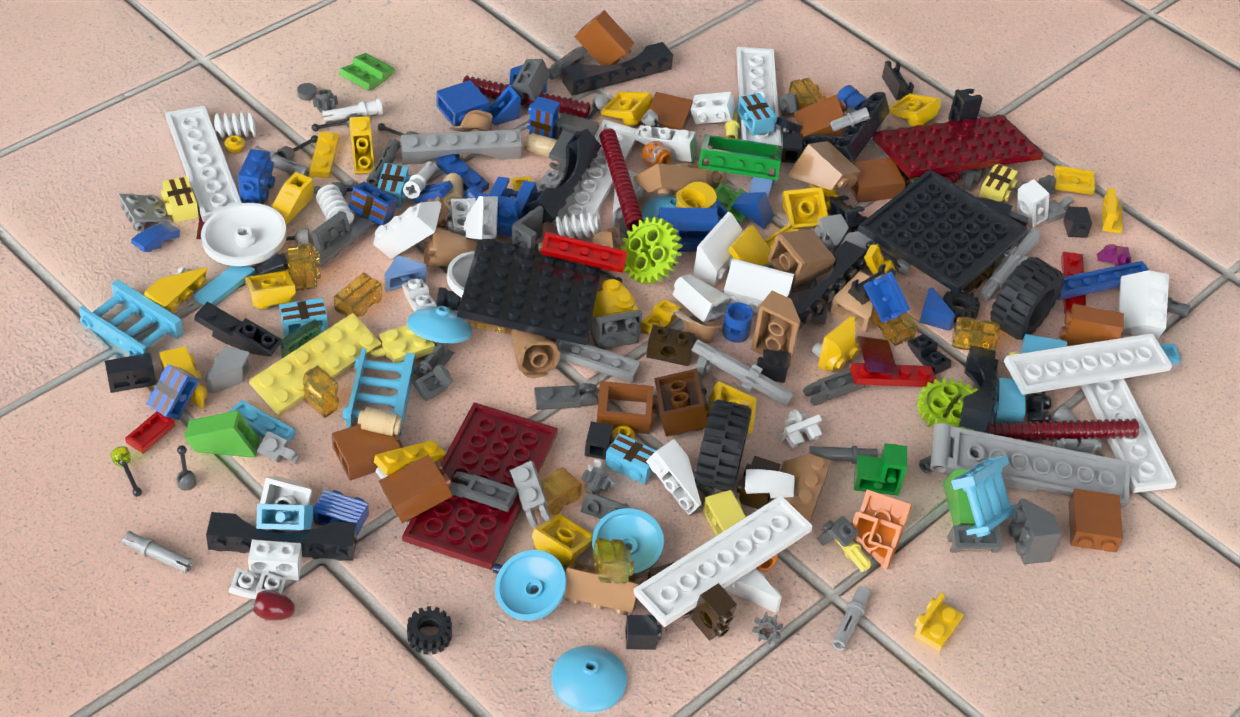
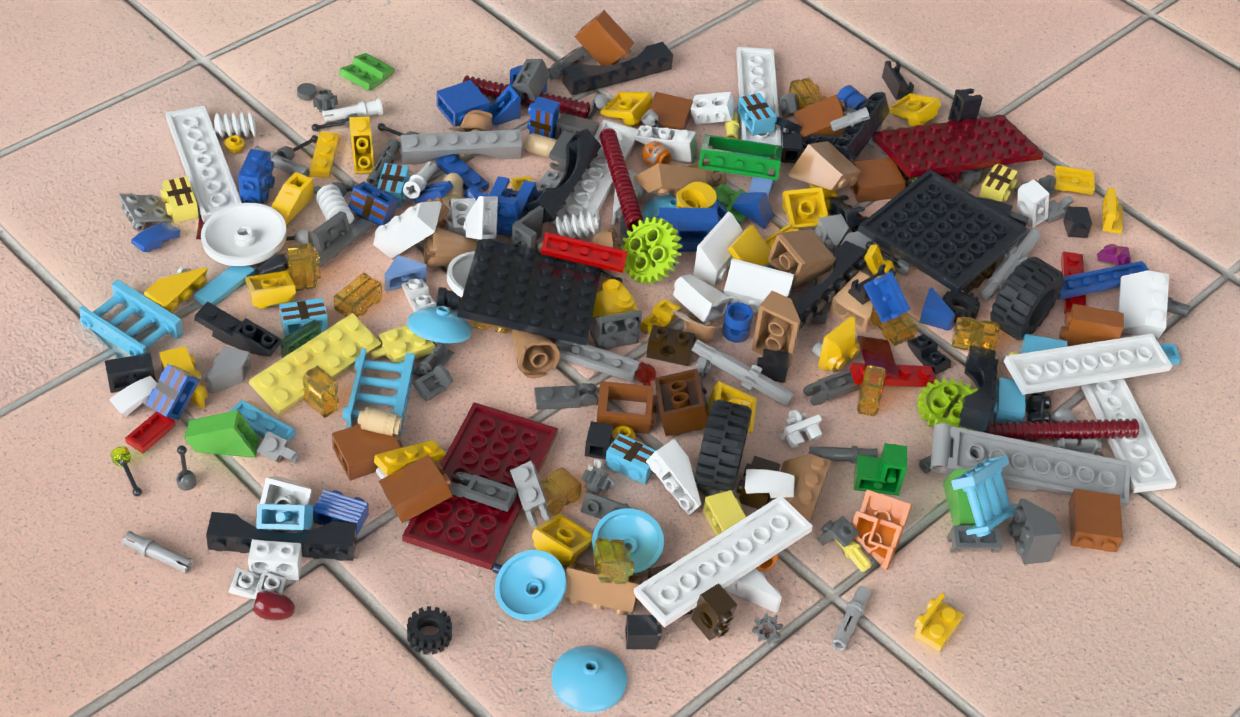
none -> white slope [109,376,157,417]
none -> clear red plate [635,362,656,386]
none -> clear yellow brick [857,365,886,417]

